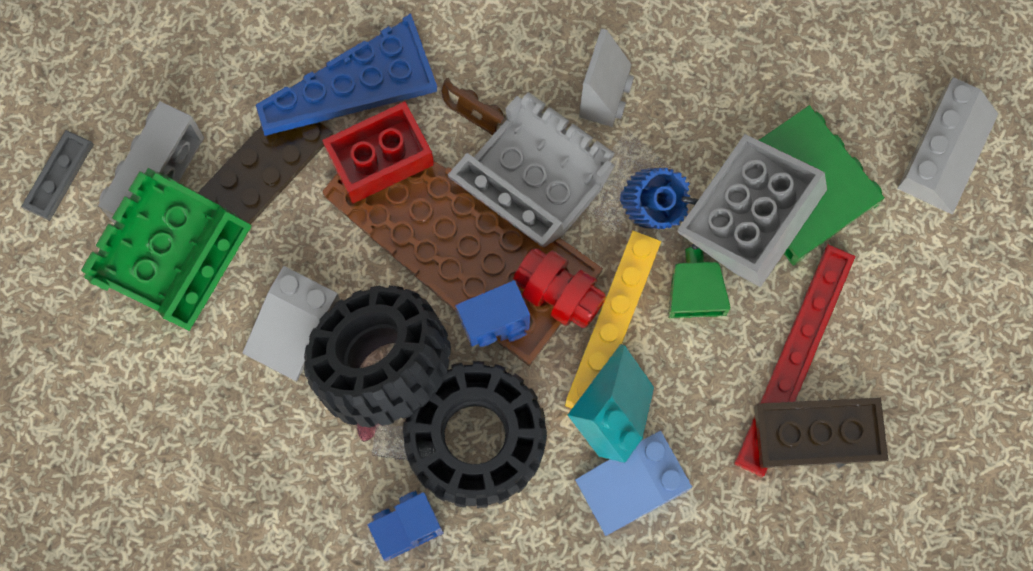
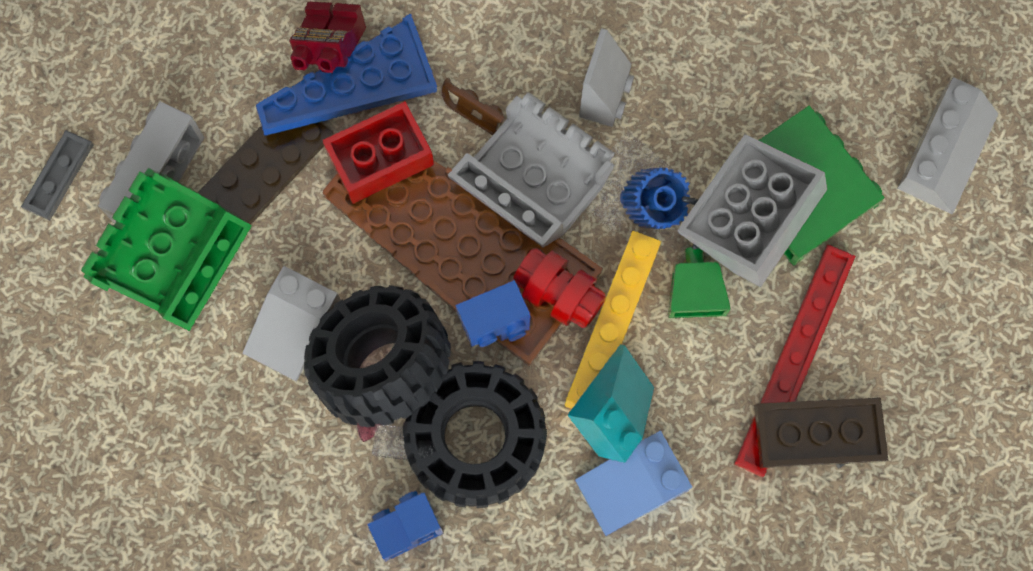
none -> dark red hips [289,1,366,73]

